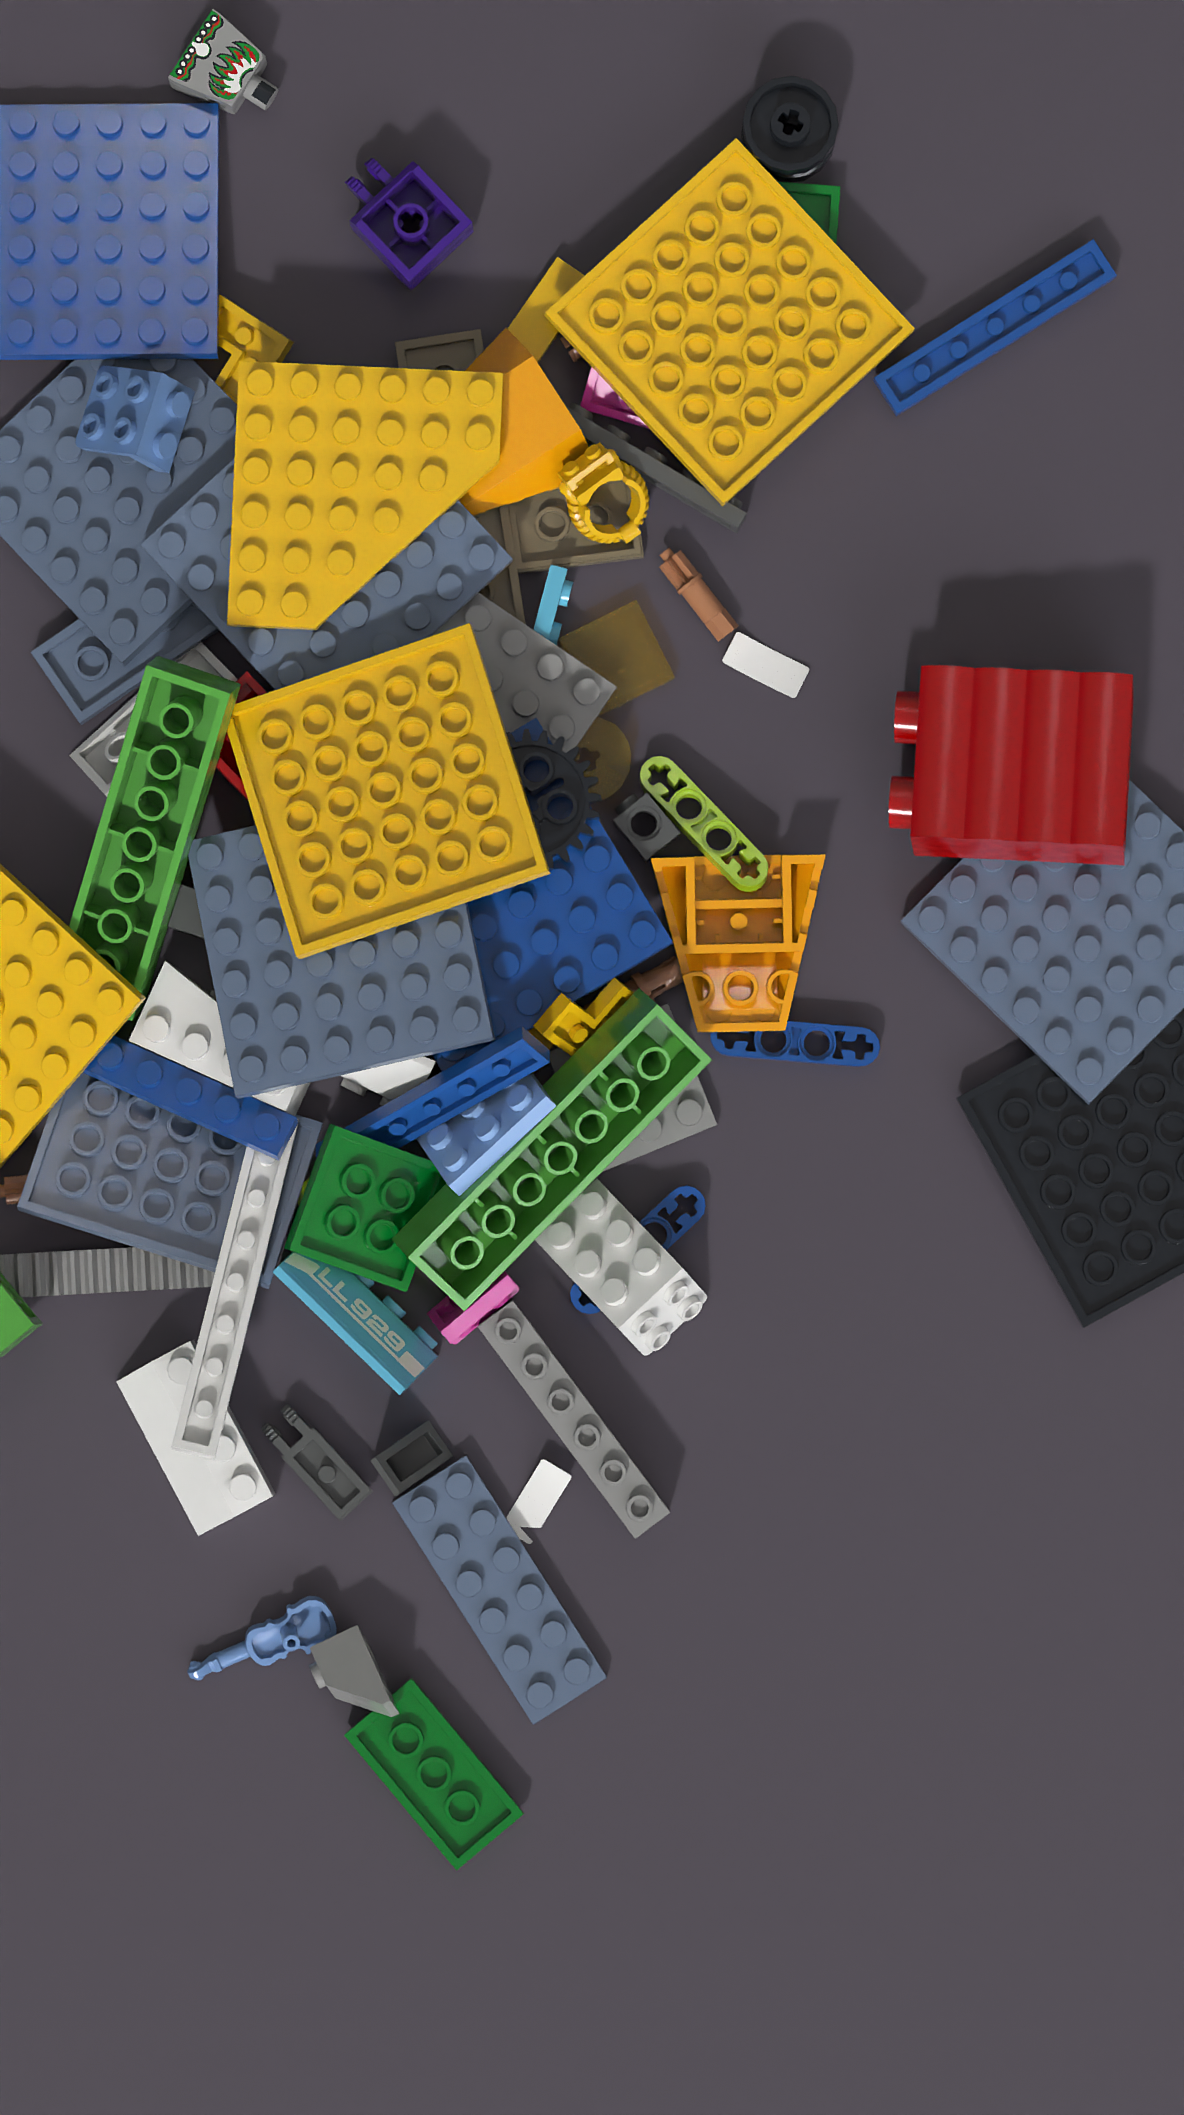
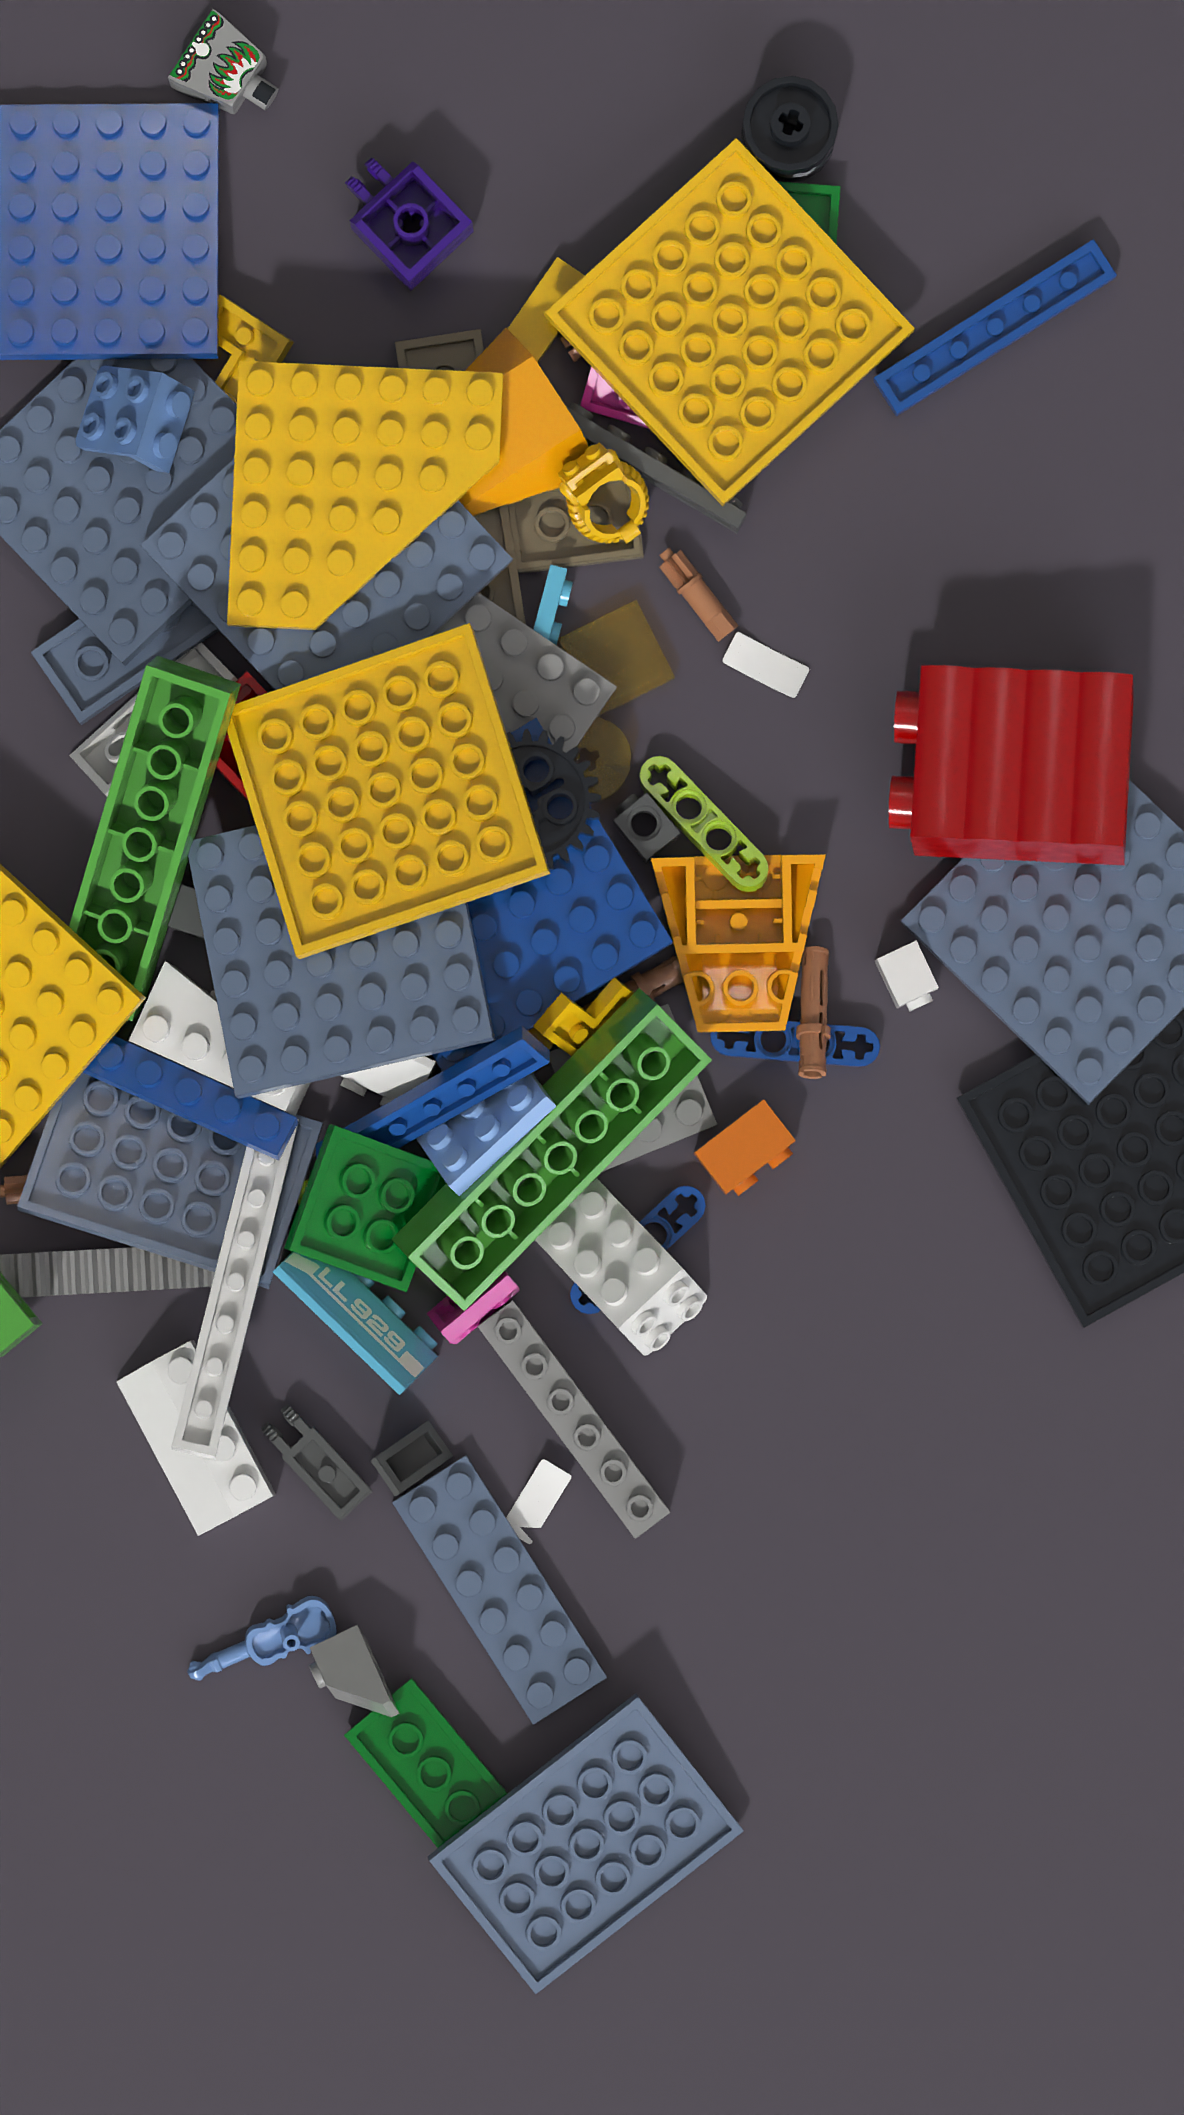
none -> sand blue plate [427,1693,744,1994]
none -> orange brick [693,1099,796,1196]
none -> nougat pin [796,946,831,1079]
none -> white brick [875,940,939,1012]

